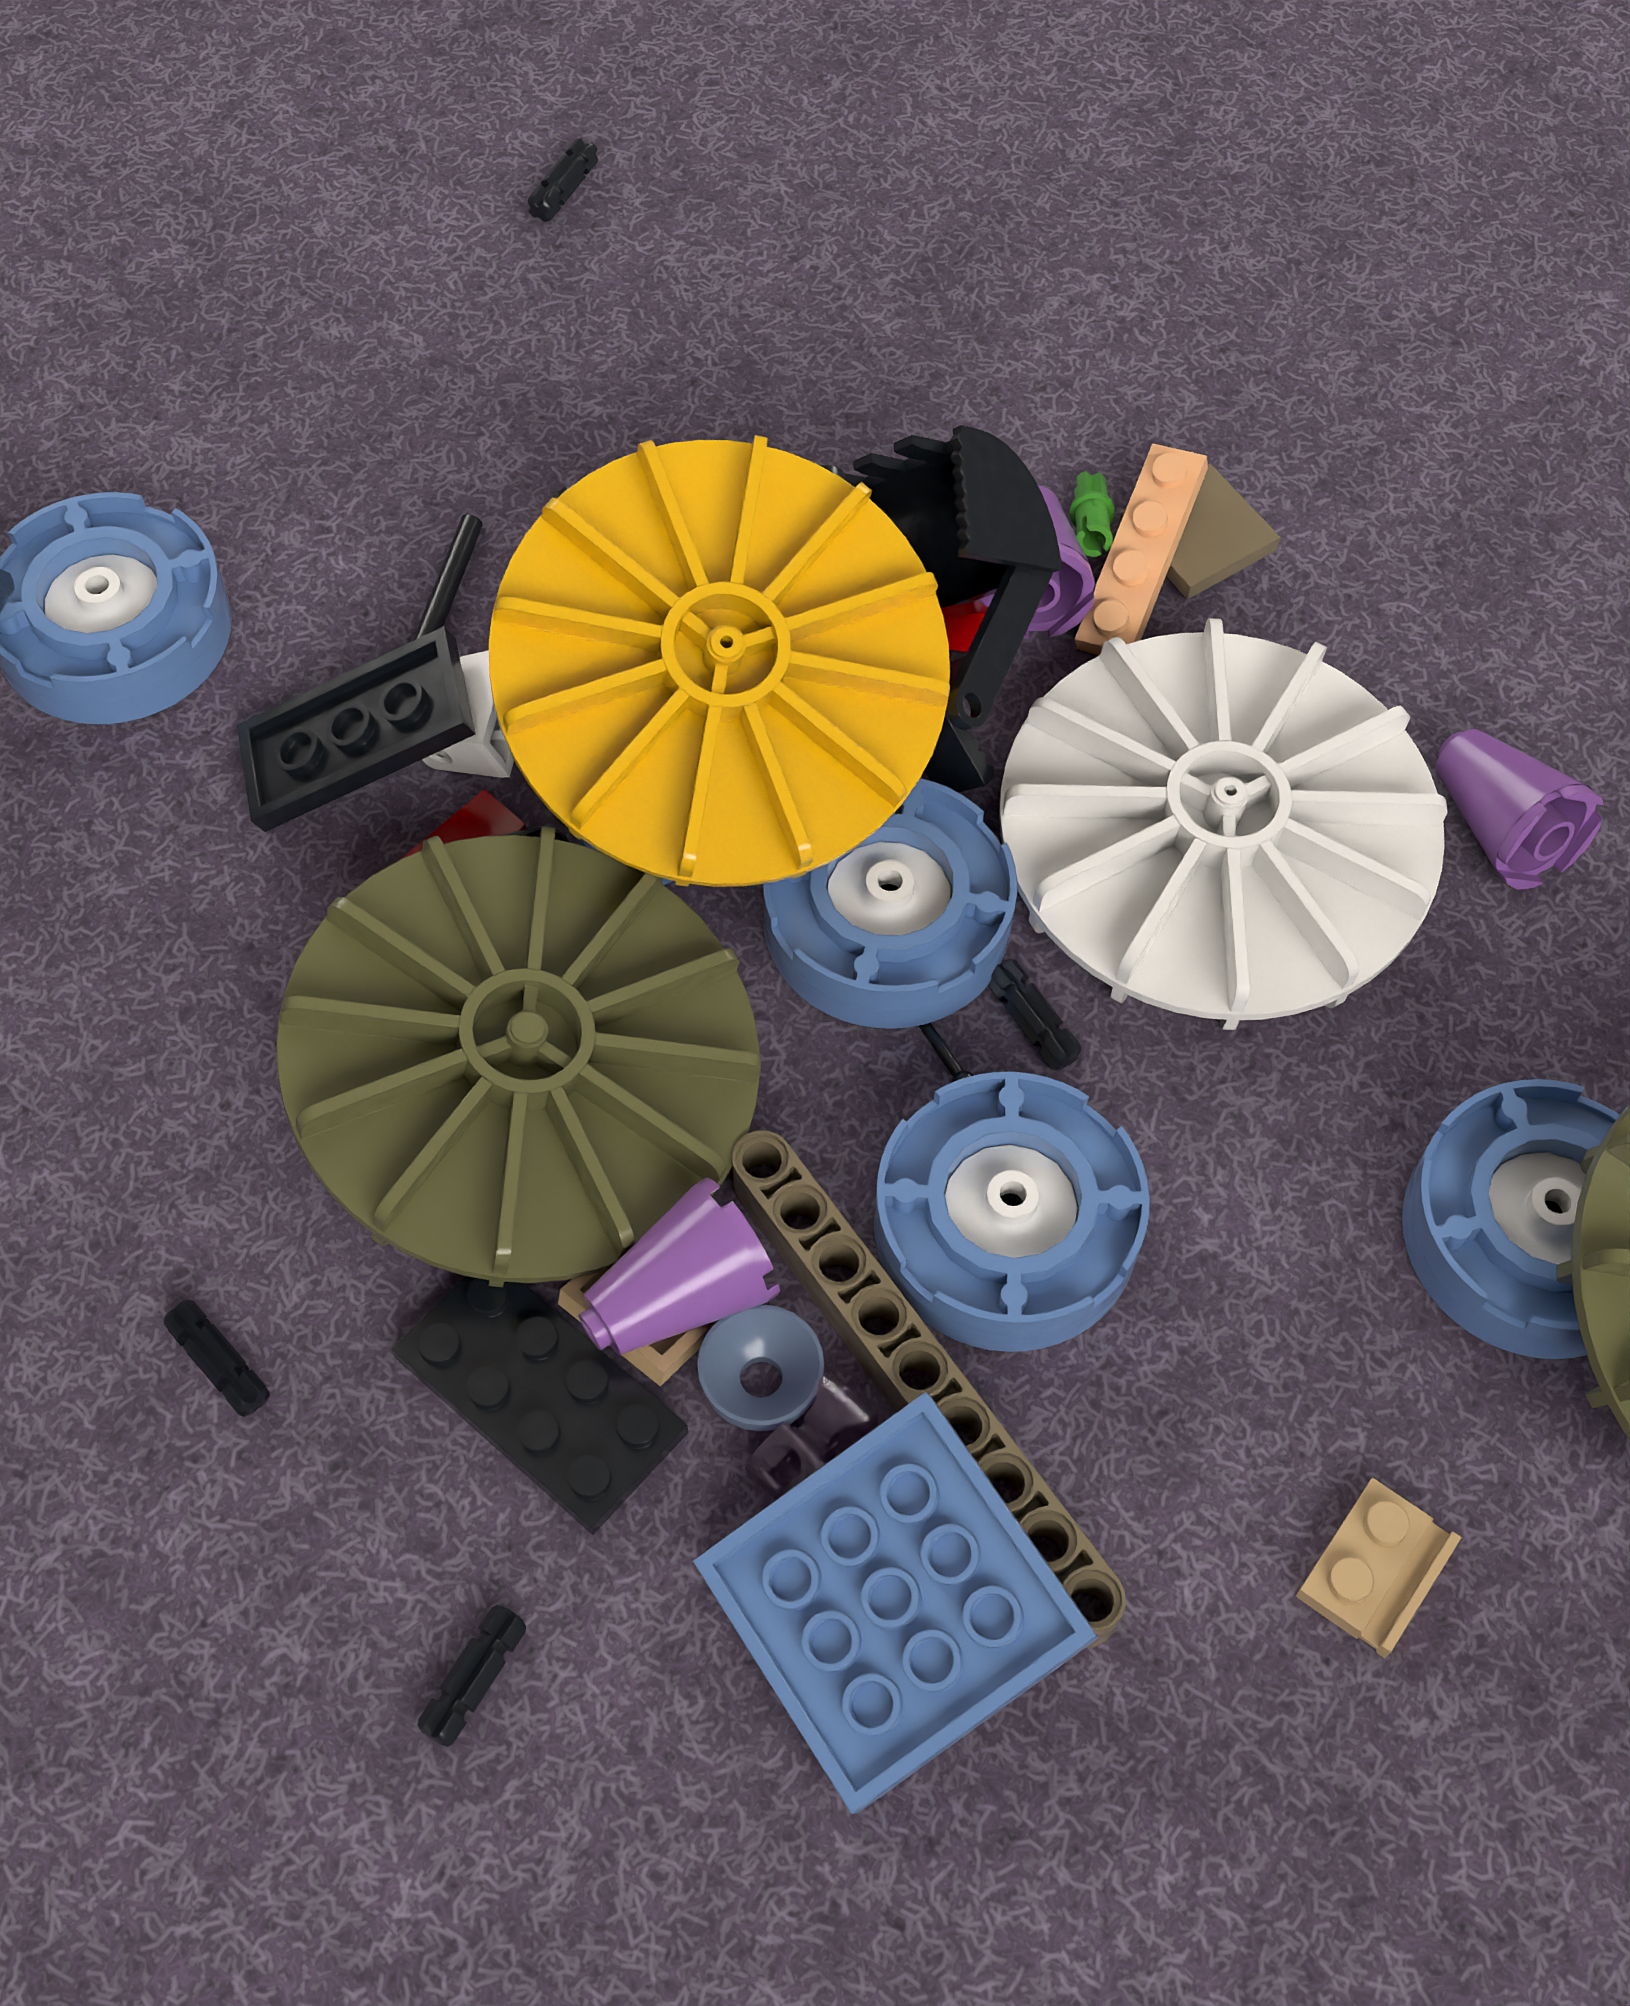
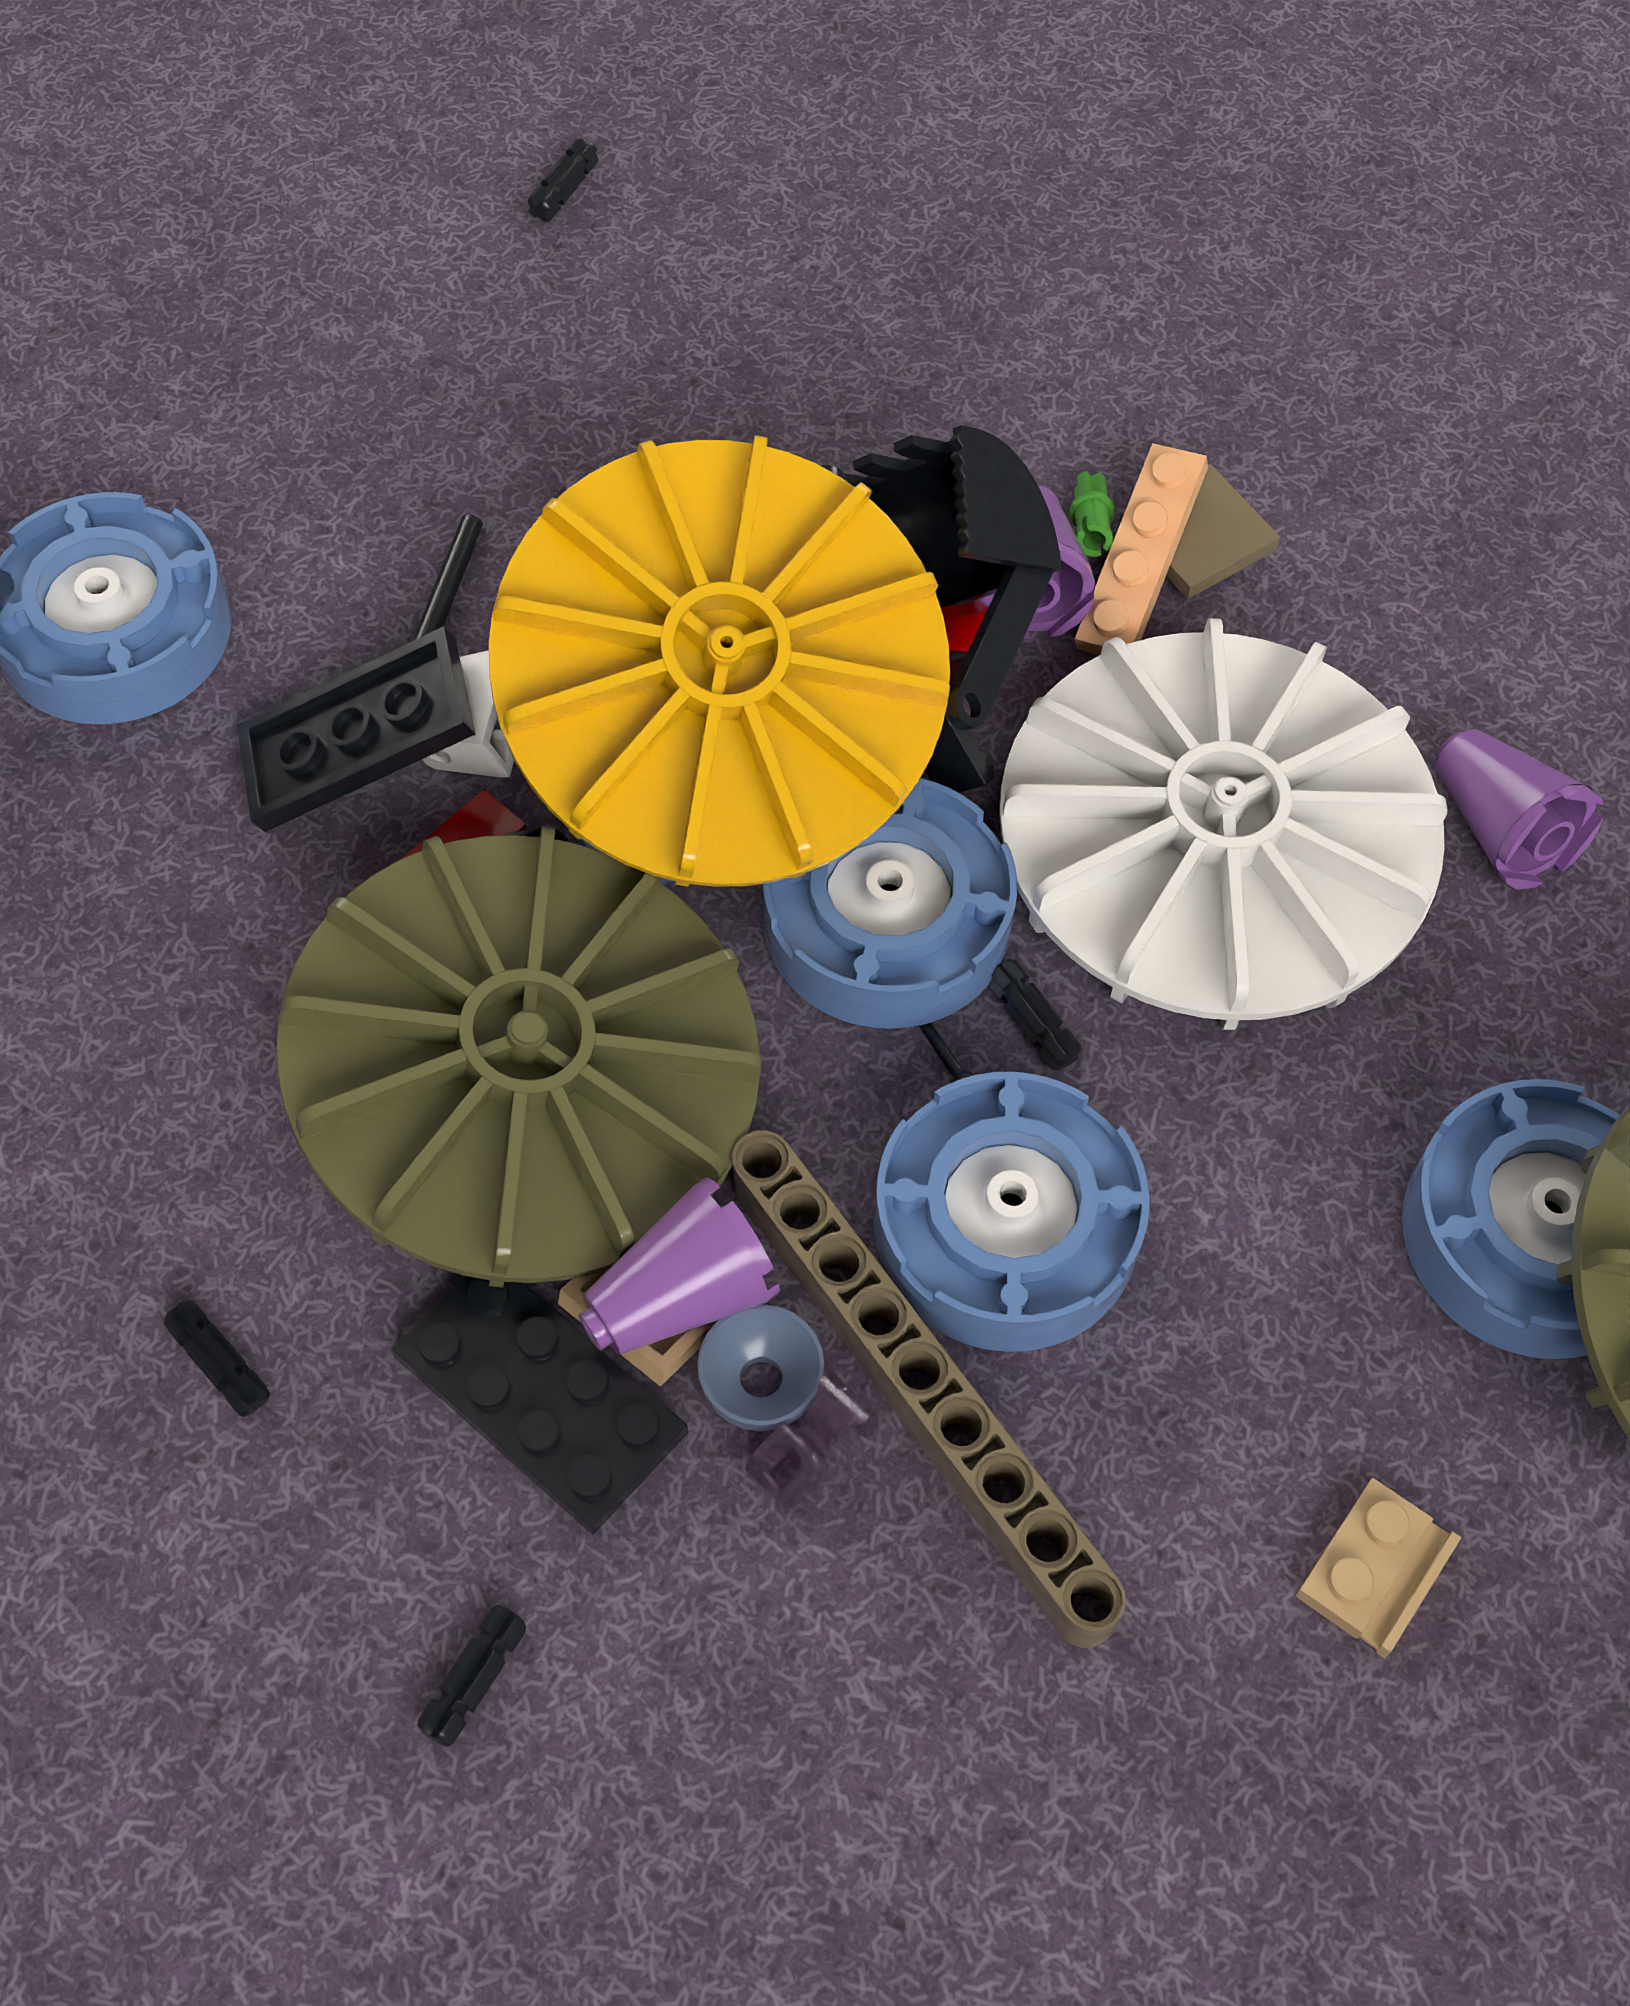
medium blue plate [693,1392,1099,1814] -> none

